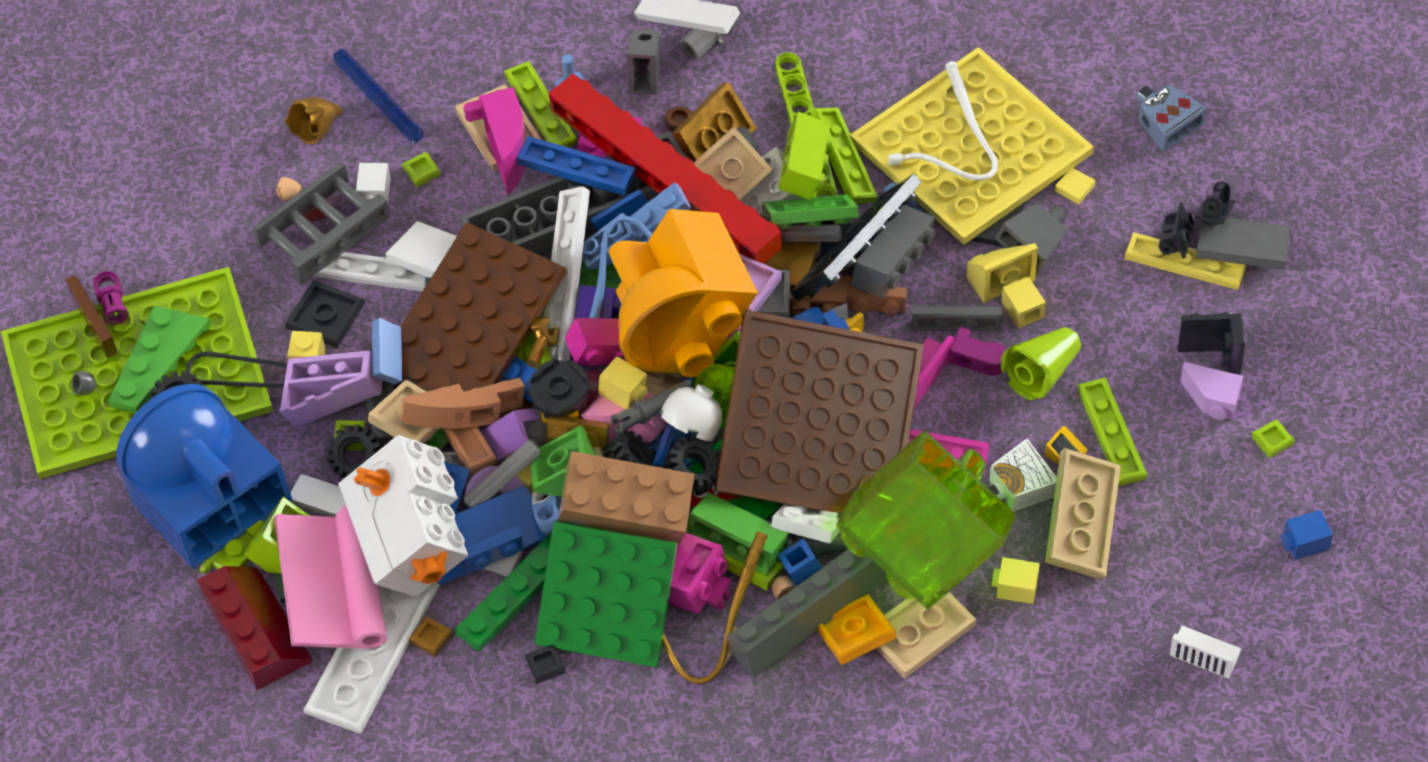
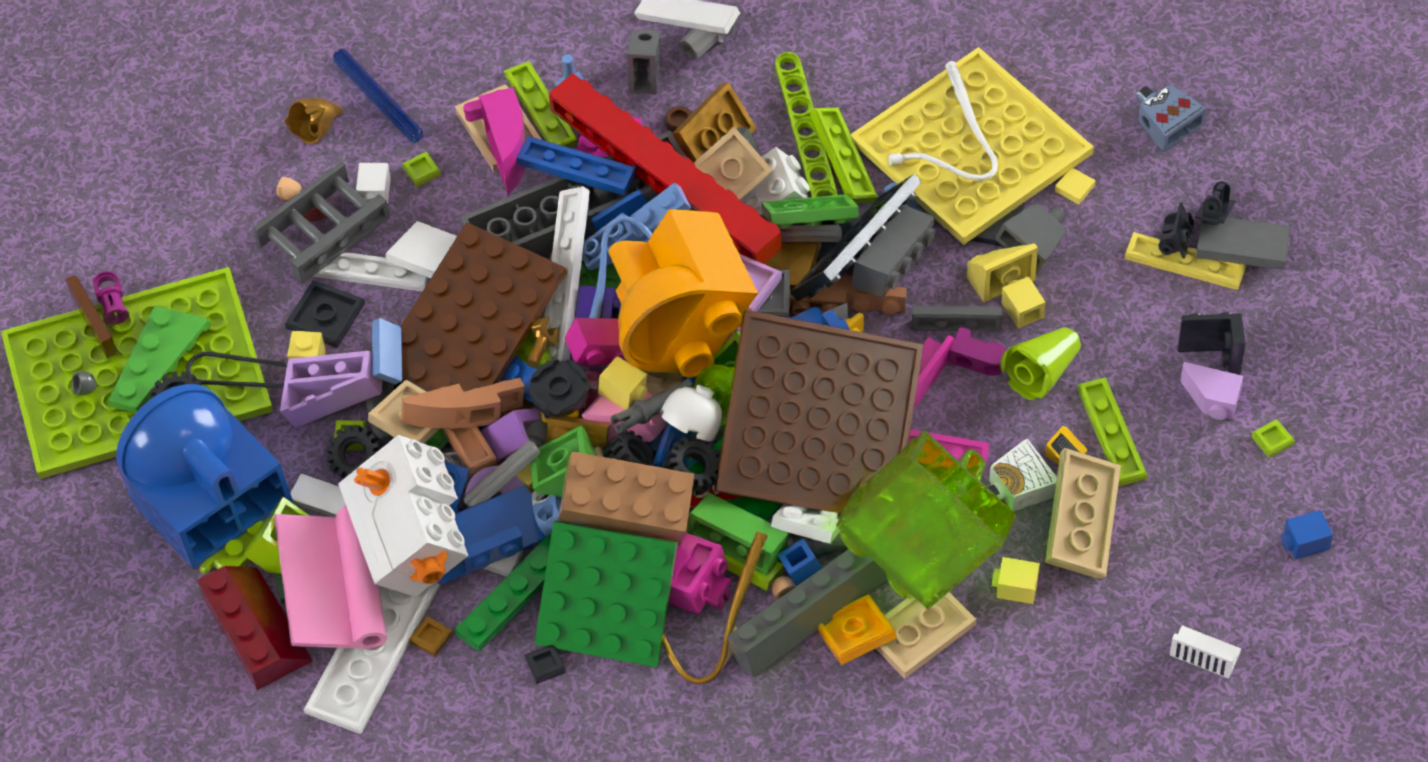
lime brick [777,112,832,200] -> none

